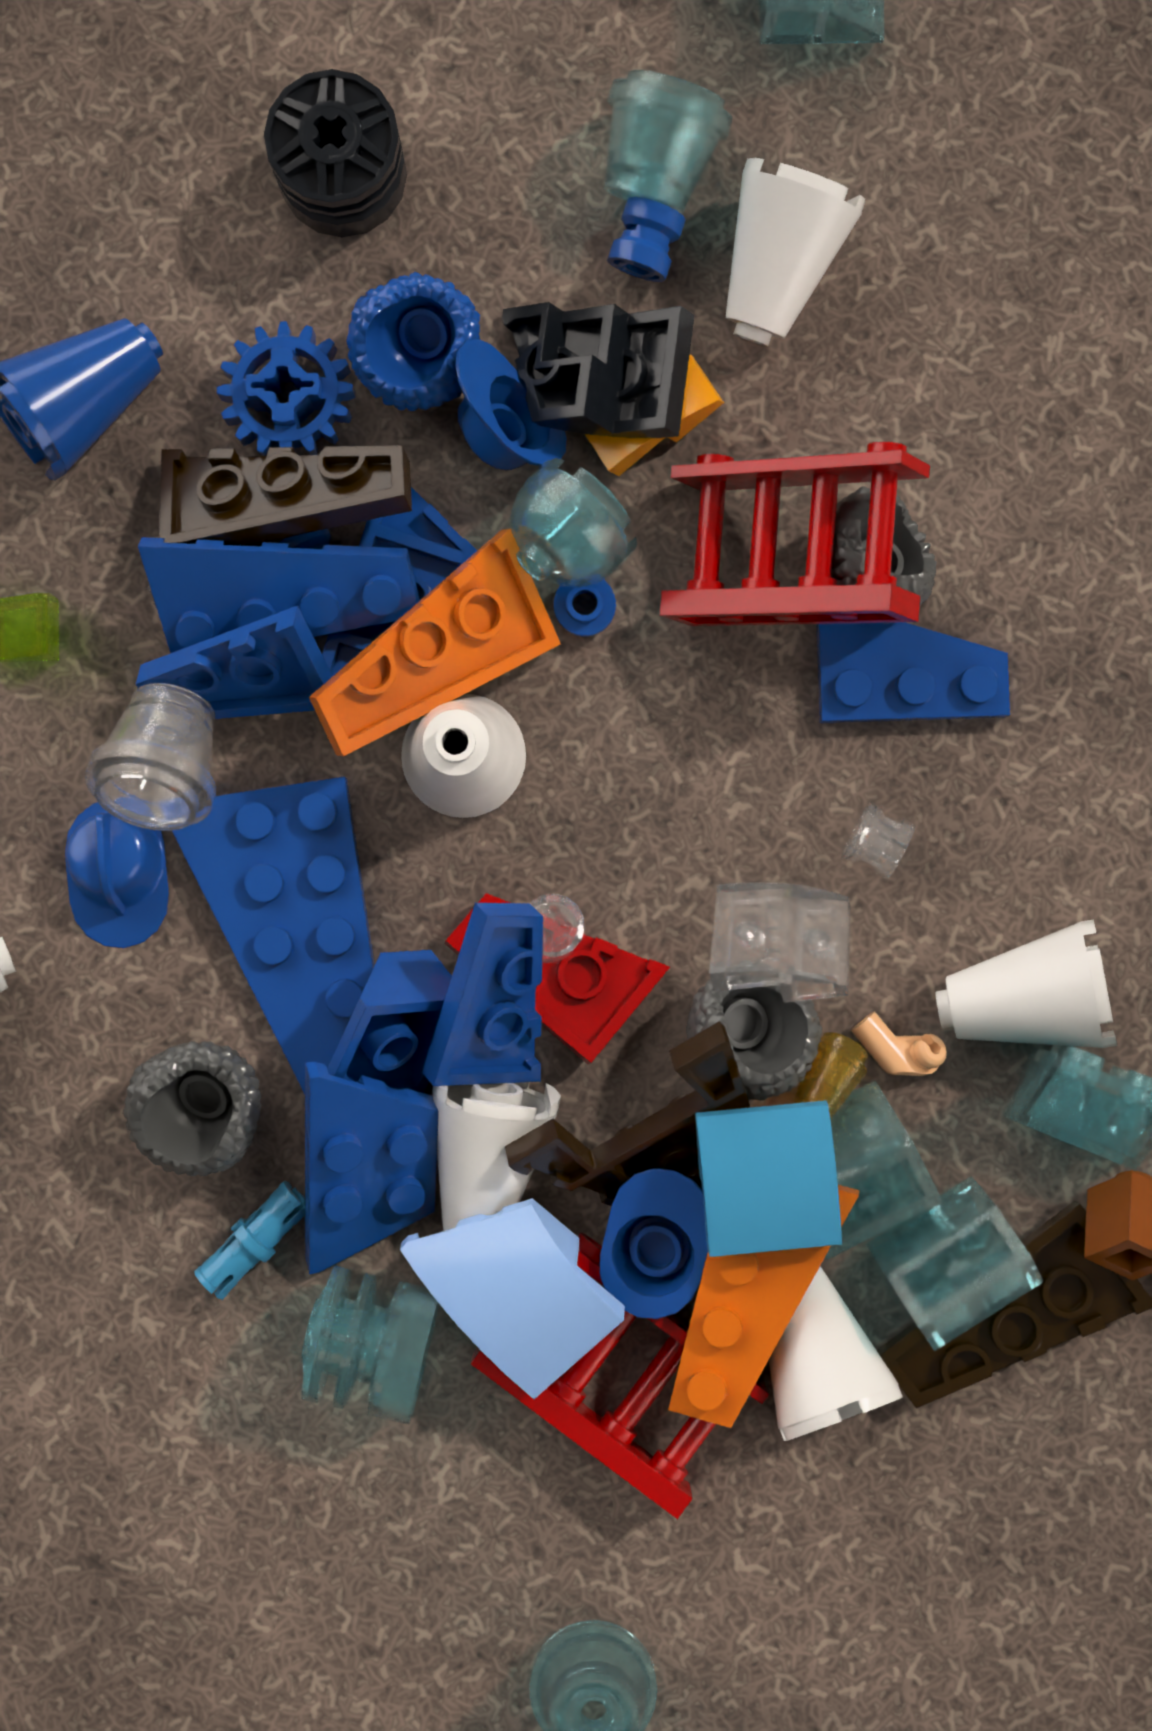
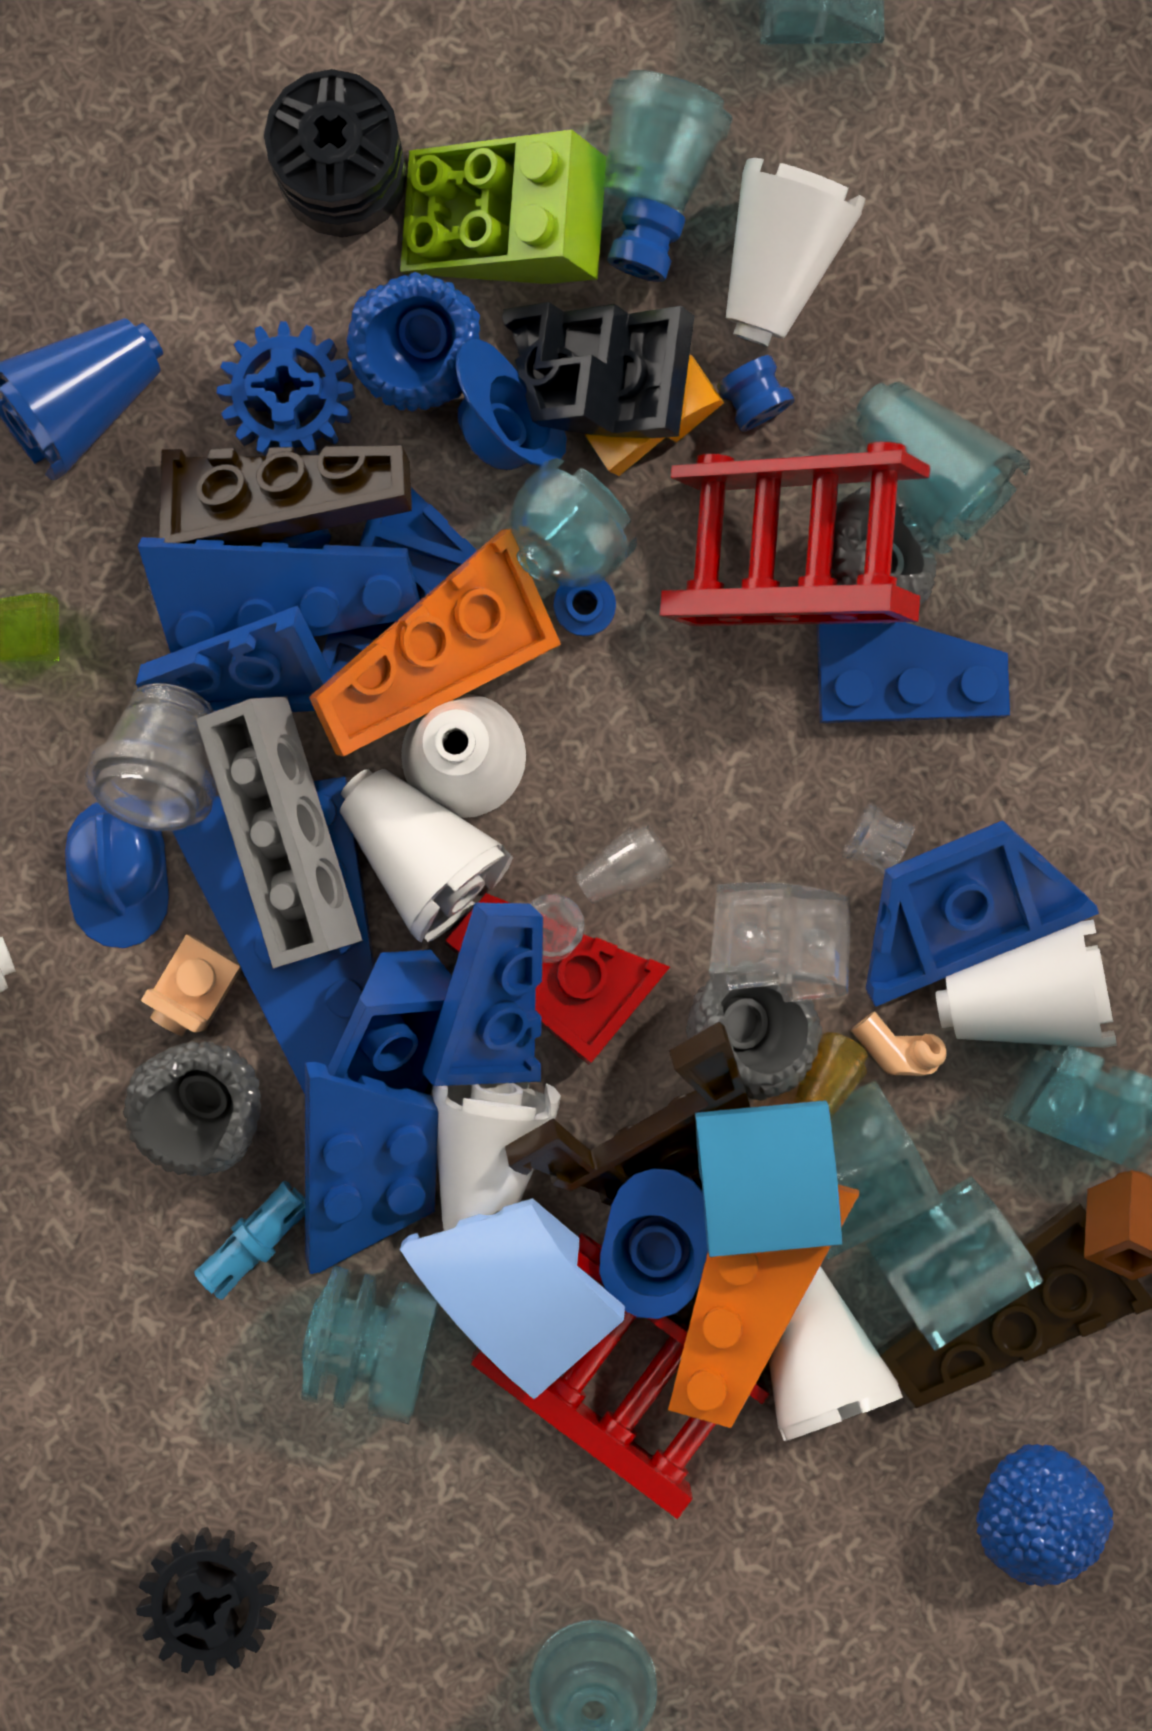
none -> black gear [136,1527,279,1676]
none -> light nougat bracket [141,934,242,1036]
none -> light grey brick [196,697,363,968]
none -> white cone [340,769,513,943]
none -> lime slope [400,129,607,284]
none -> clear cone [575,823,673,905]
none -> blue wheel [716,355,795,432]
none -> clear light blue cone [856,381,1030,554]
none -> blue wing [866,820,1099,1007]
none -> blue hair [976,1444,1114,1587]

